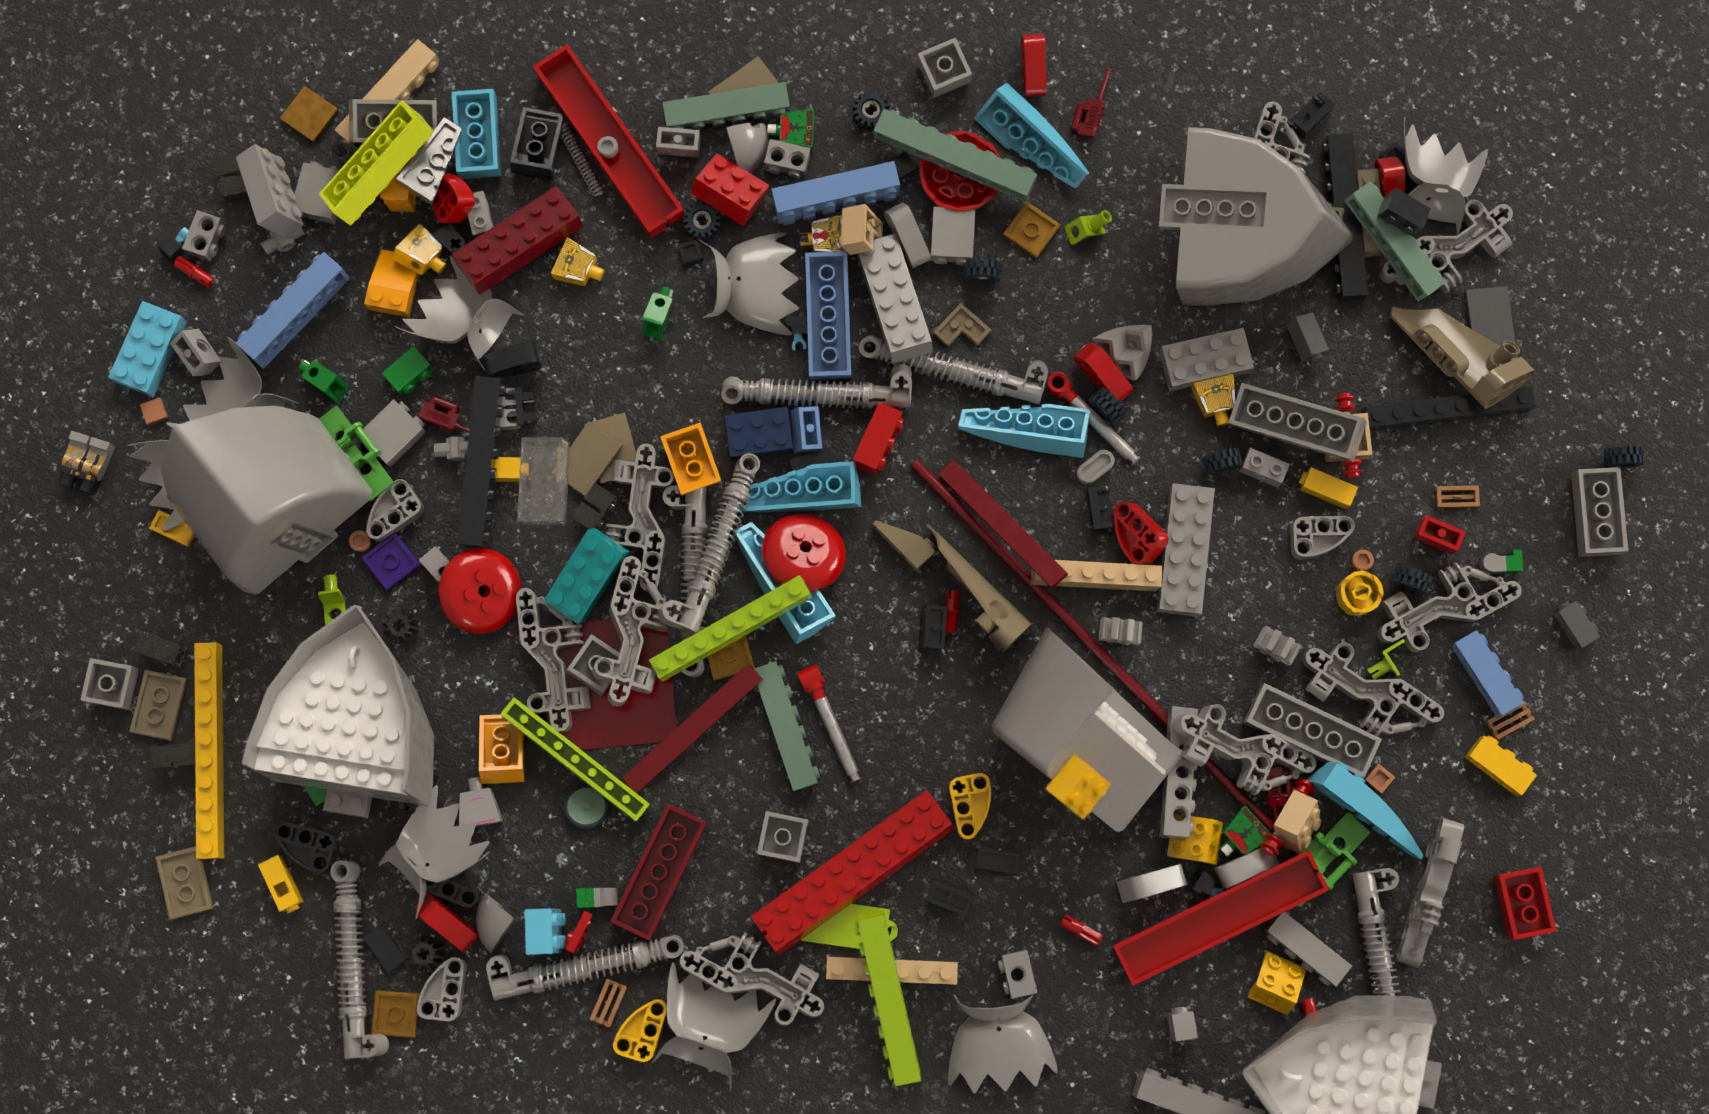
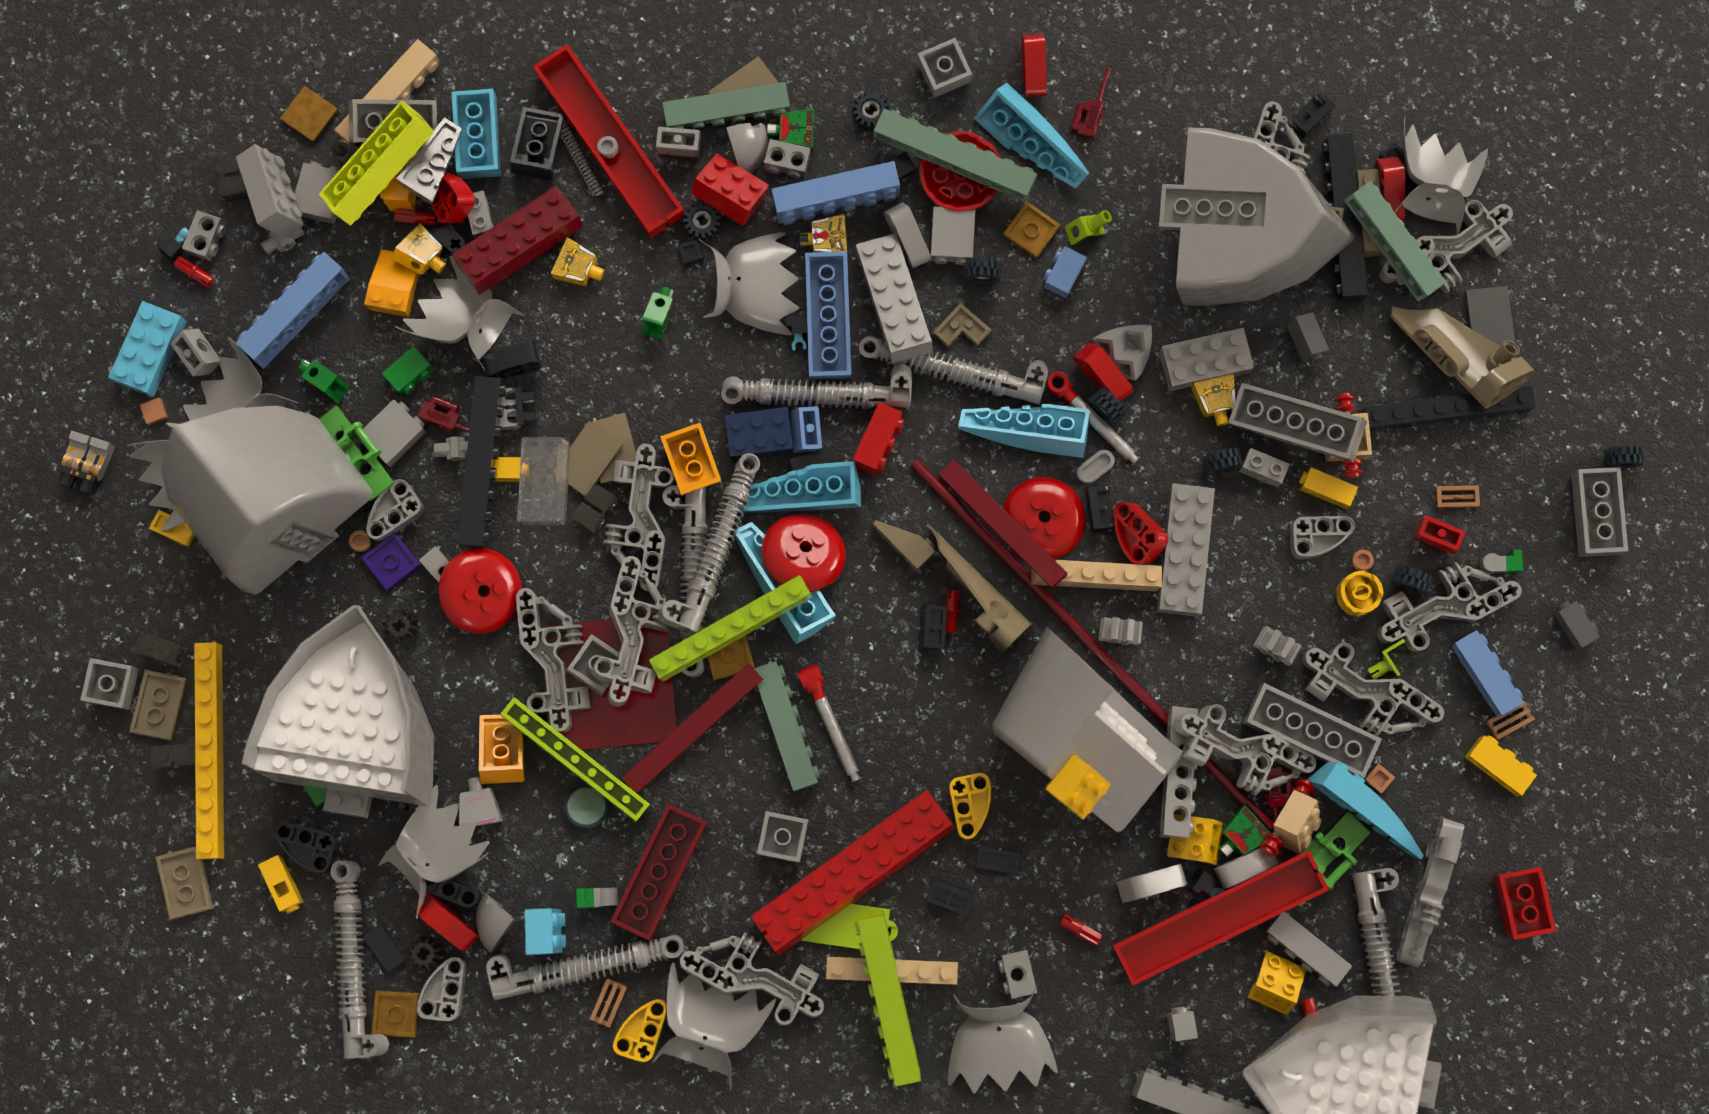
lime bracket [318,575,346,625] -> none
teal brick [544,528,630,624] -> none
red wing [564,911,592,953] -> none
tan brick [839,204,883,255] -> none
black brick [1377,188,1431,236] -> none
none -> red axle [394,209,437,226]
none -> red brick [1003,477,1086,559]
none -> medium blue brick [1043,246,1087,298]

